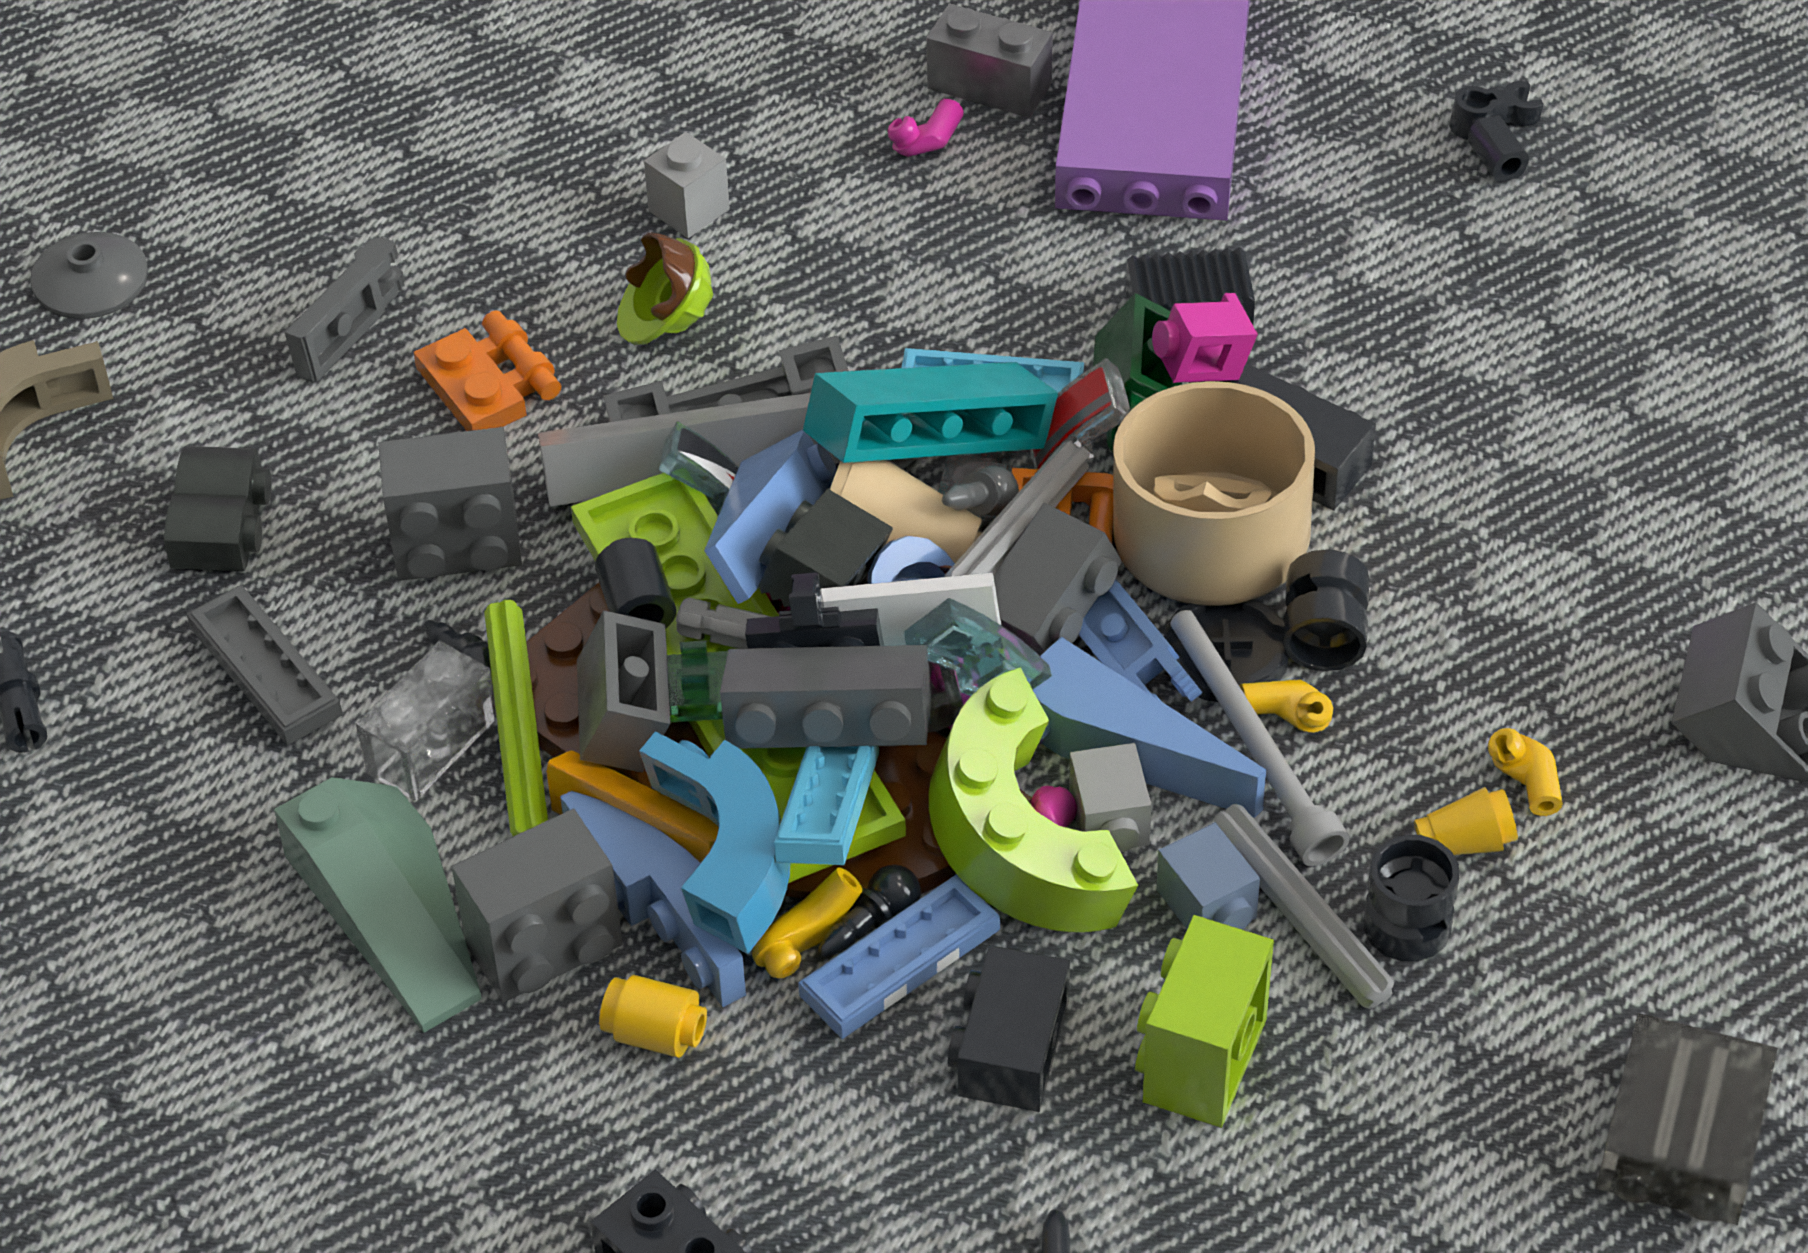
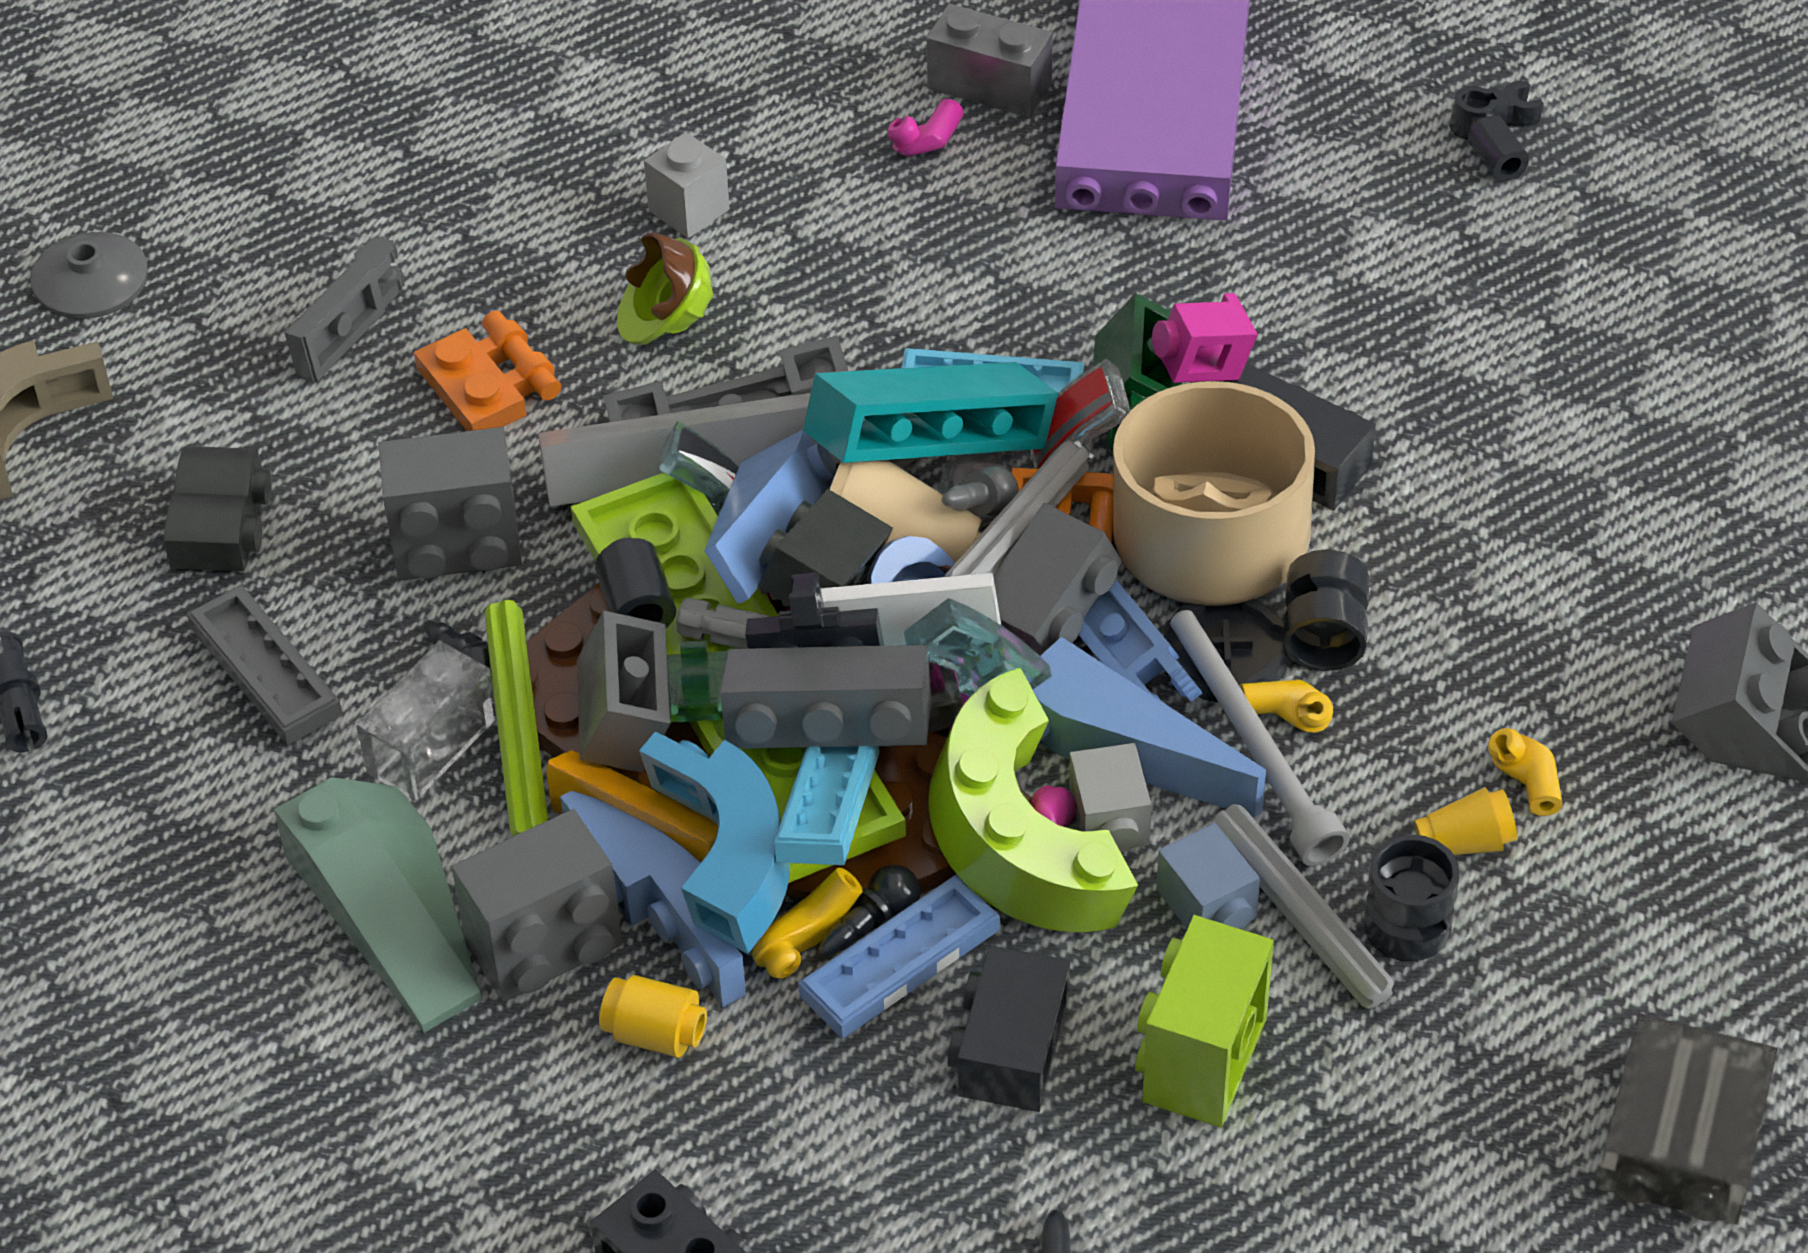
black brick [1126,247,1255,325] -> none

